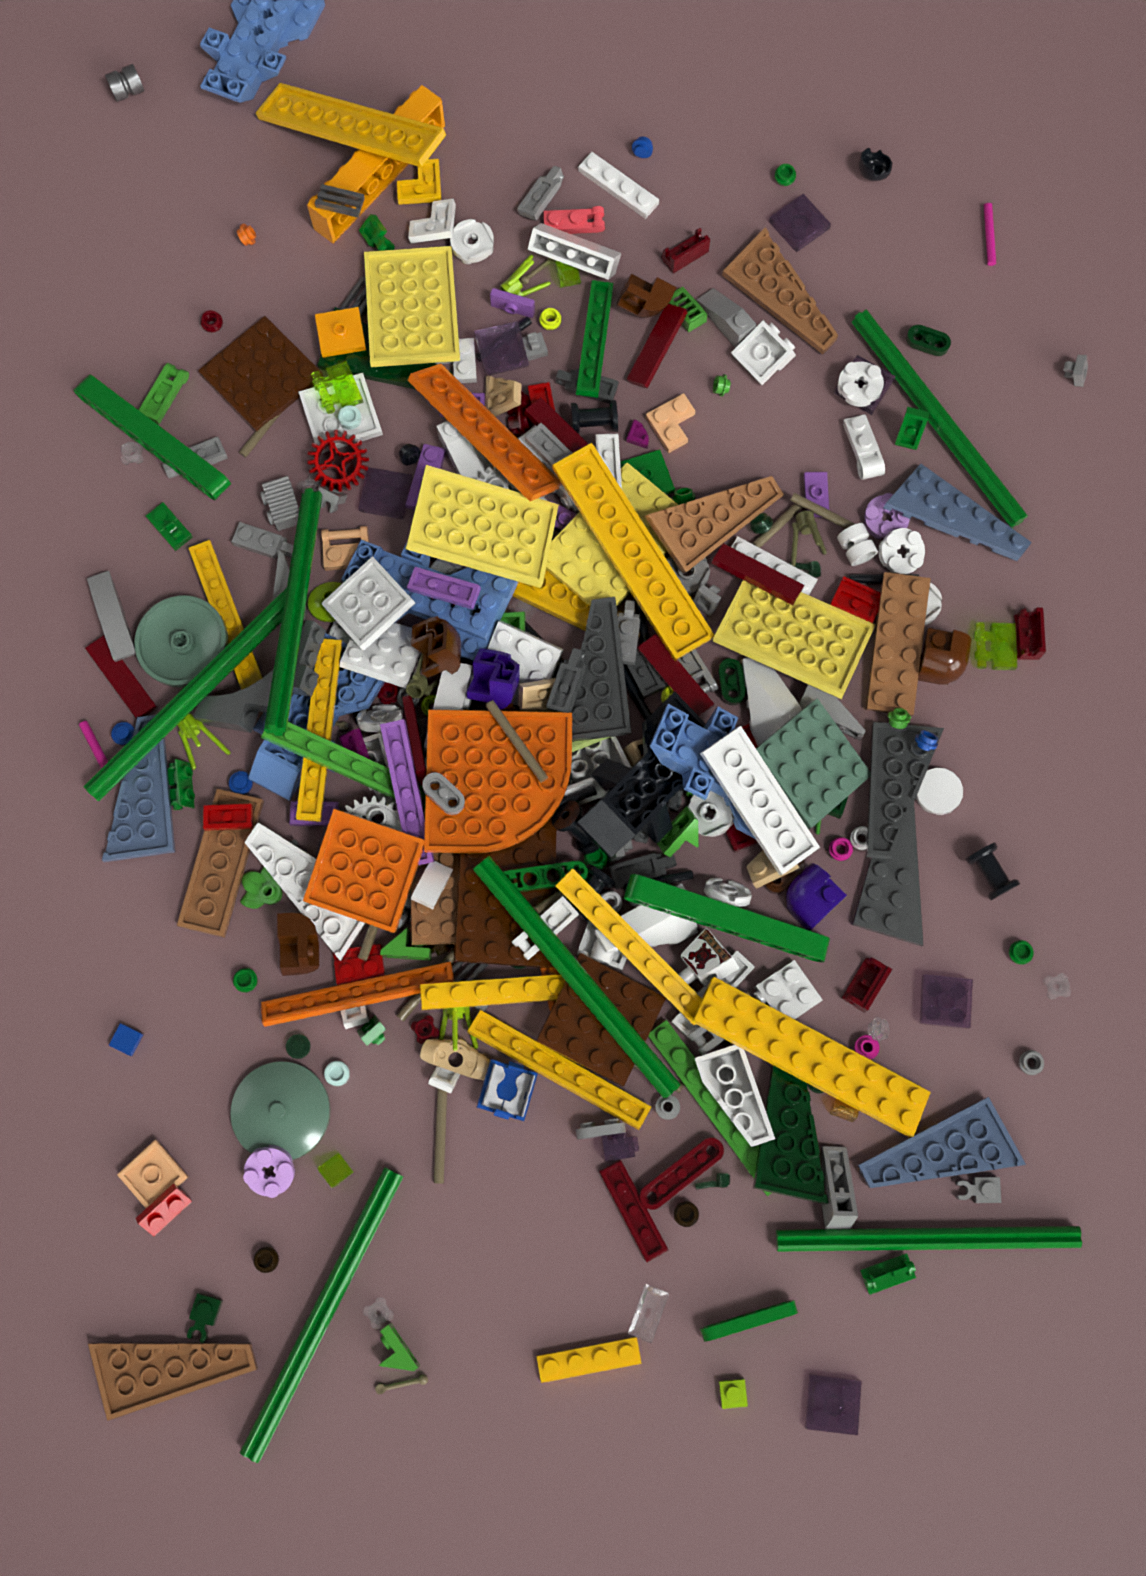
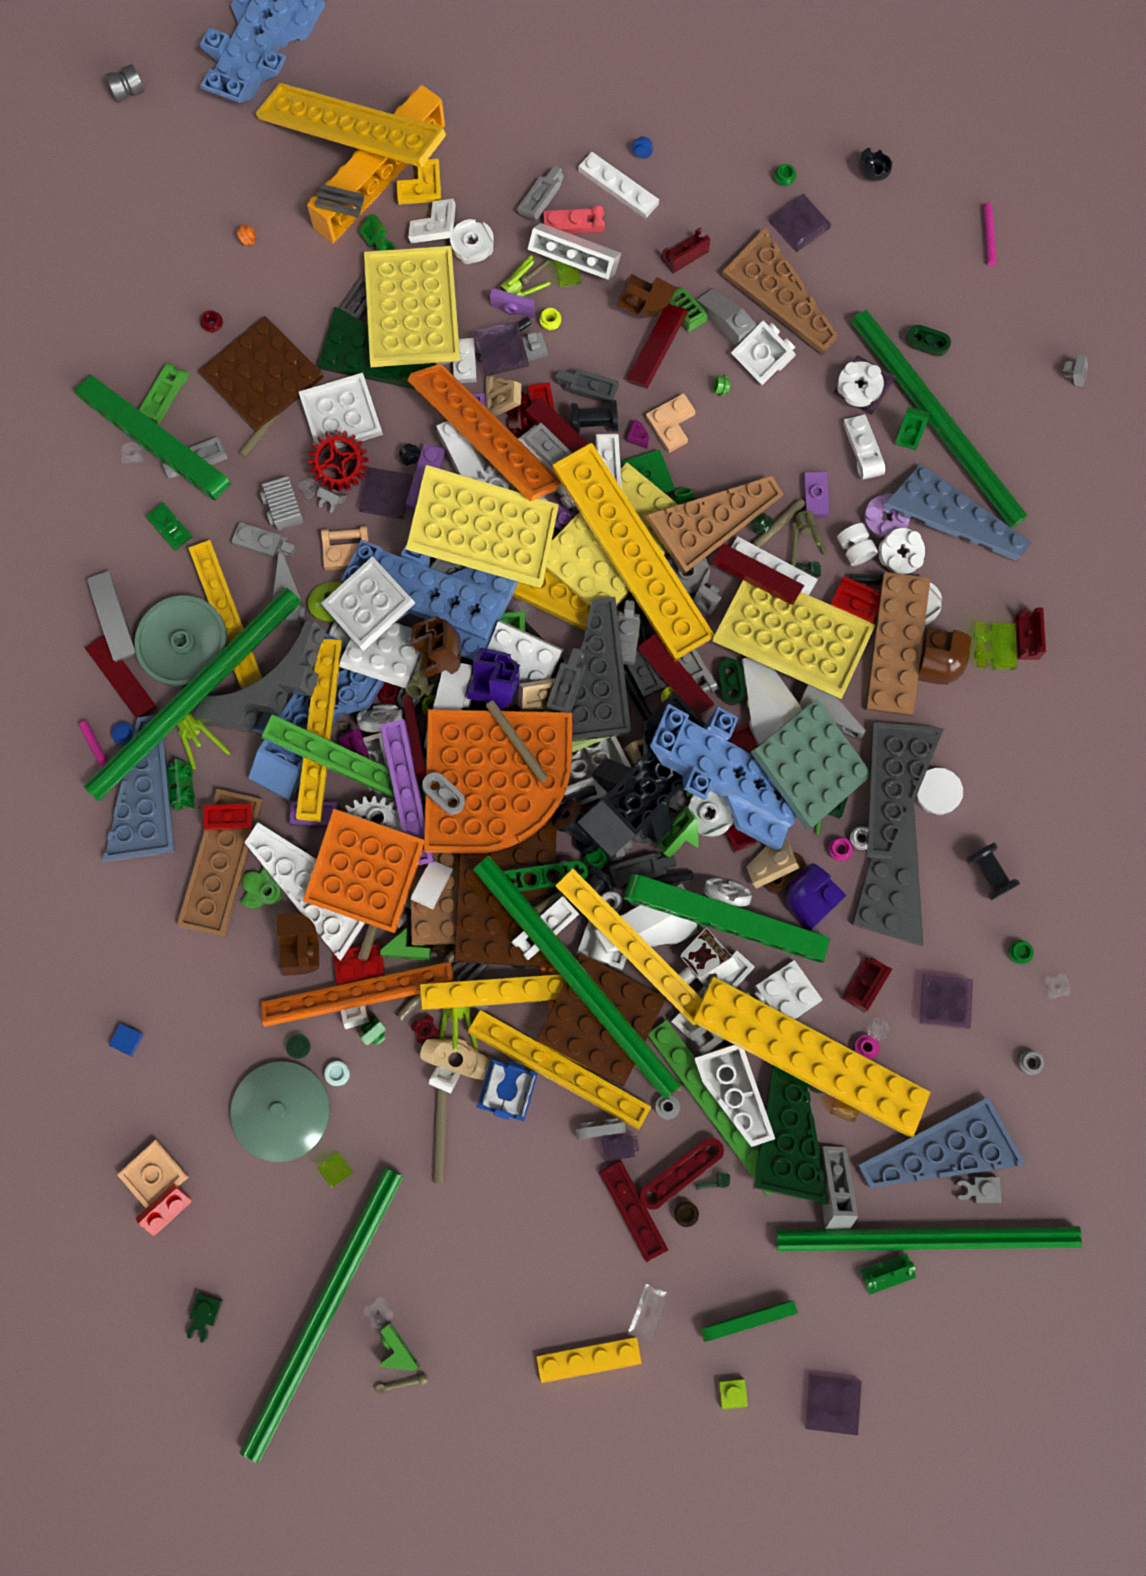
medium nougat wing [88,1343,258,1421] -> none
blue plate [229,771,253,795] -> none
green plate [233,968,258,993] -> none
lavender plate [243,1145,295,1198] -> none
dark brown plate [253,1247,279,1273] -> none
green axle [264,488,323,736] -> none
clear neon green plate [311,361,364,414] -> none
light orange plate [315,307,366,358] -> none
light aqua tile [338,405,362,430] -> none
medium lavender plate [407,567,481,609] -> none
green plate [576,280,614,398] -> none
white plate [700,726,820,875] -> none
dark tan bar [790,492,855,529] -> none
bright green plate [888,708,911,729] -> none
blue plate [914,730,938,751] -> none

